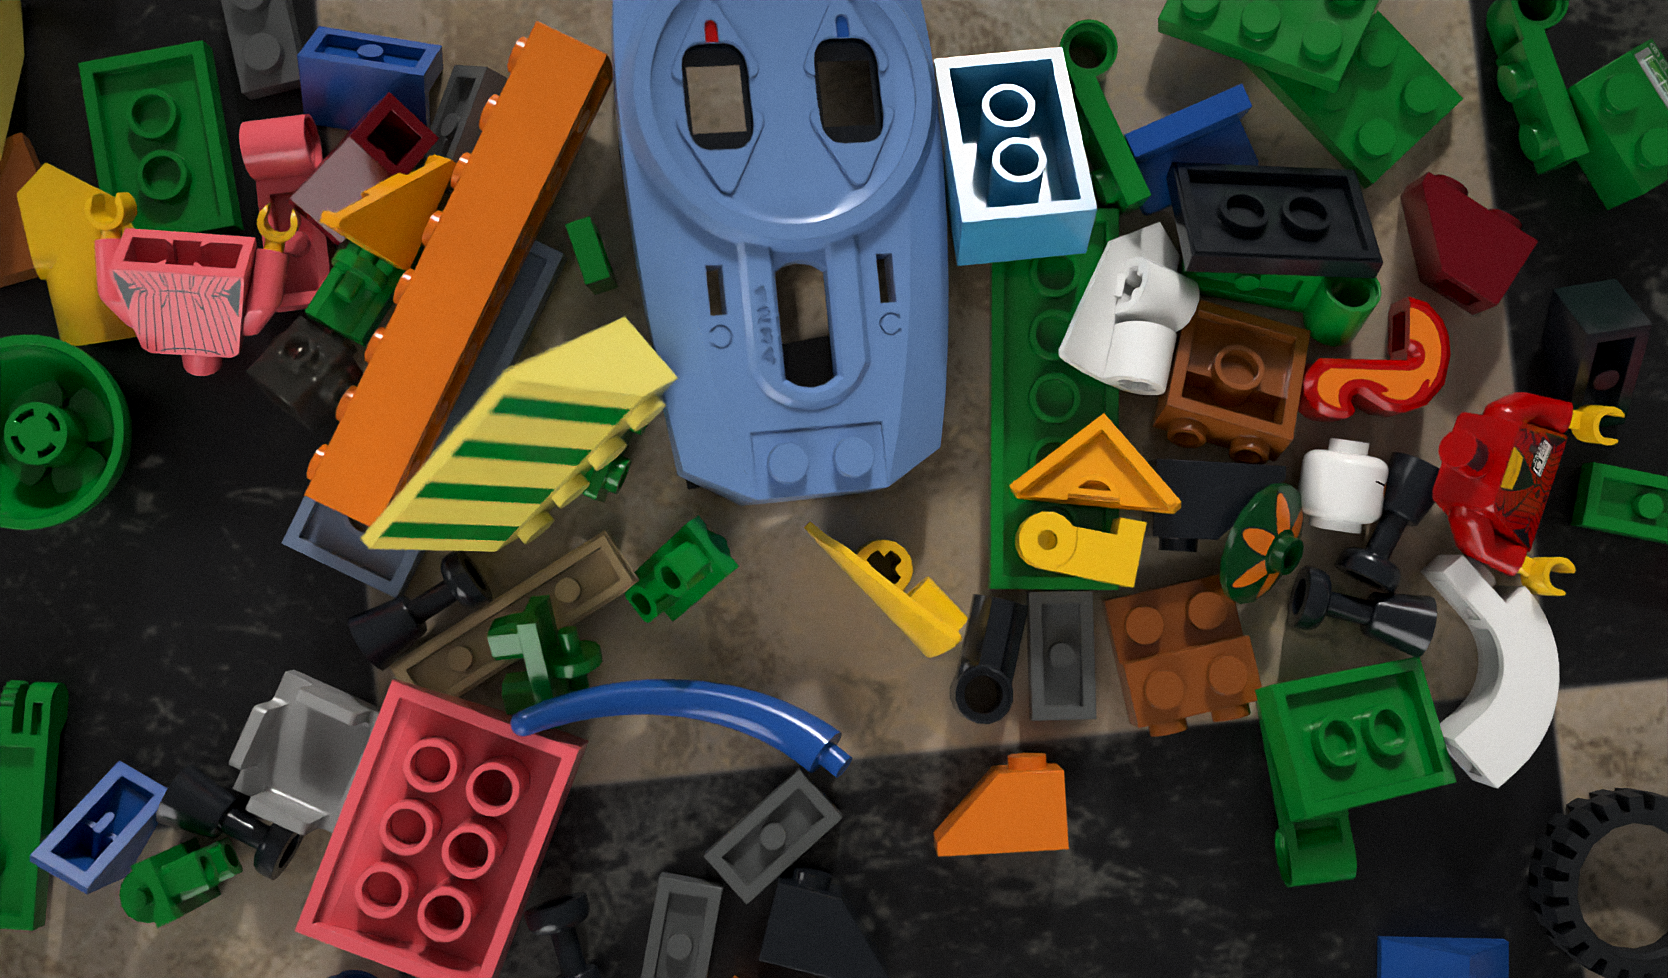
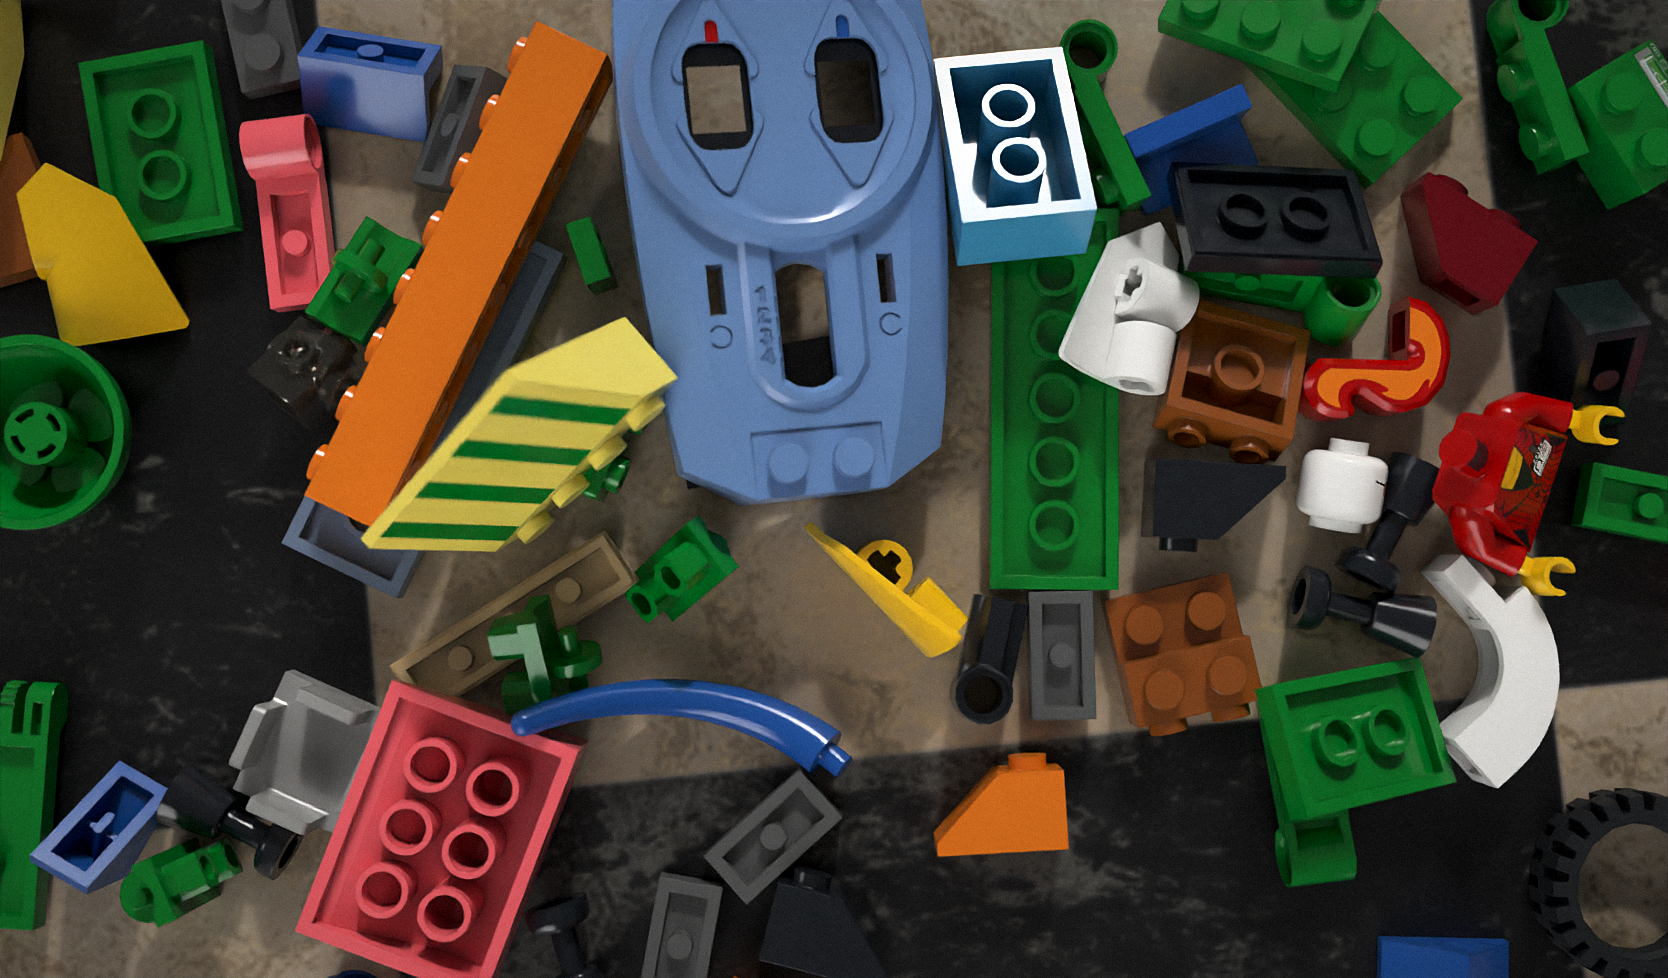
coral torso [84,192,301,376] -> none
dark red slope [287,92,439,246] -> none
light orange tile [319,154,456,271] -> none
black piece [348,551,493,671] -> none
light orange tile [1009,413,1182,514] -> none
yellow leg [1015,512,1147,588] -> none
dark green dish [1219,483,1304,604] -> none

